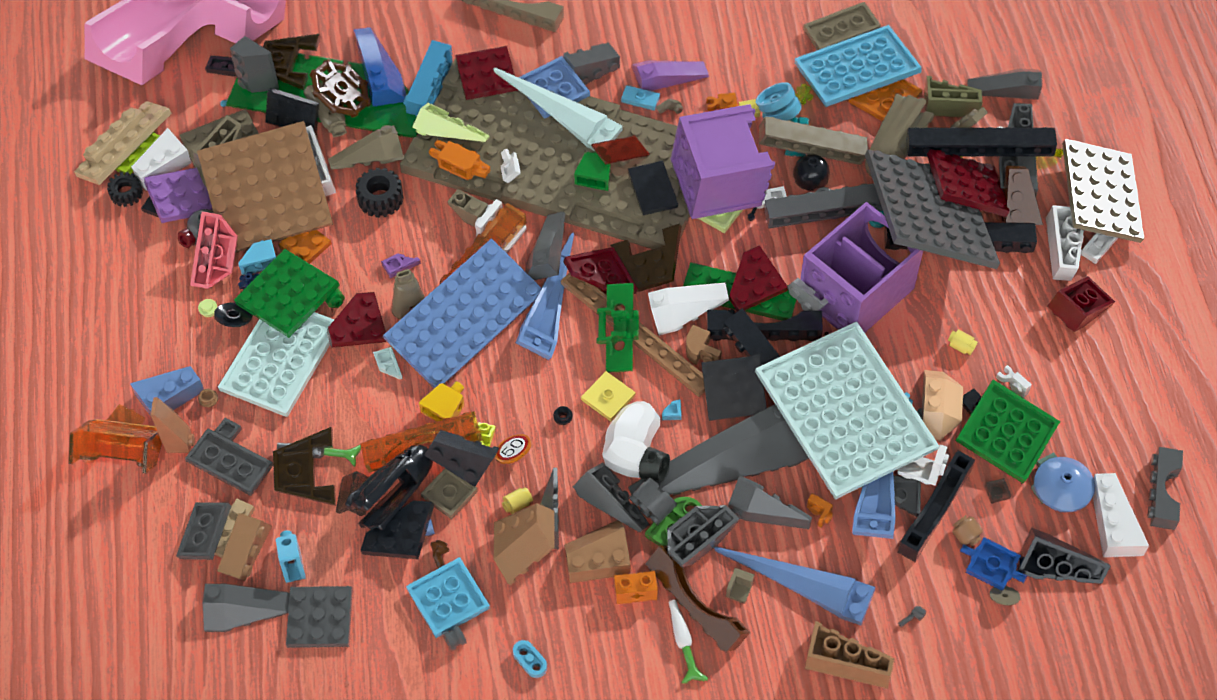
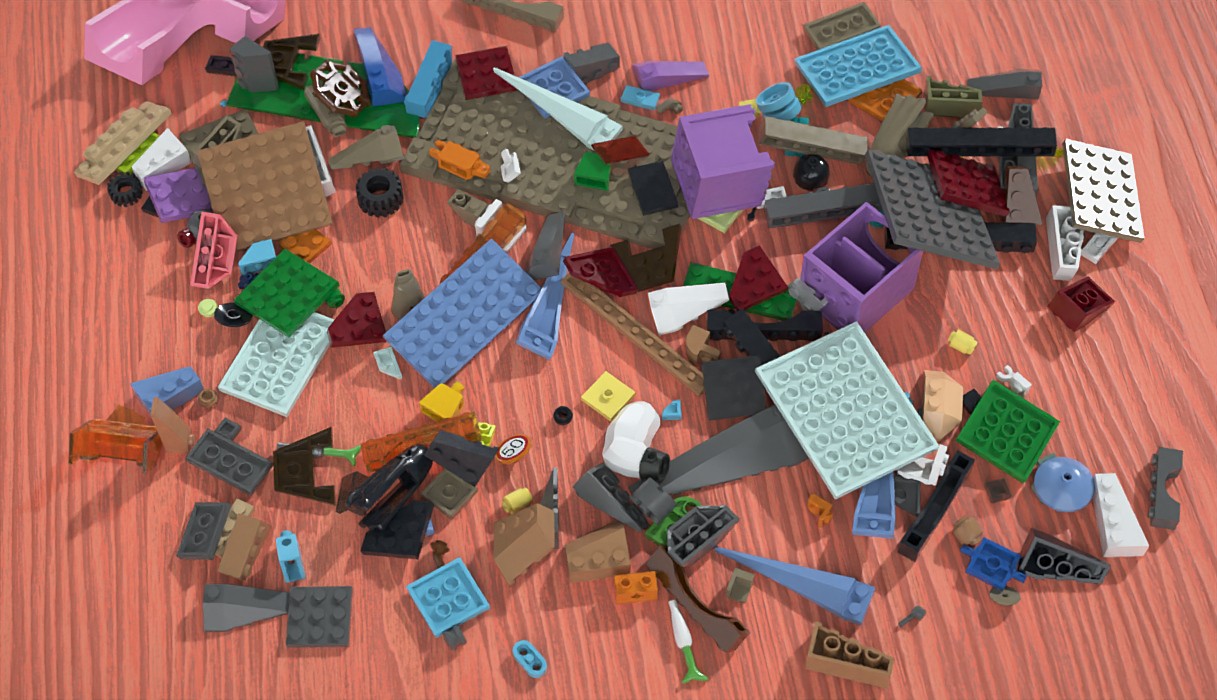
black plate [265,88,319,135] -> none
medium lavender tile [381,253,421,278] -> none
yellowish green wedge [412,103,490,142] -> none
green piece [596,283,639,373] -> none
orange plate [706,92,738,111] -> none
dark grey wedge [728,476,812,529] -> none

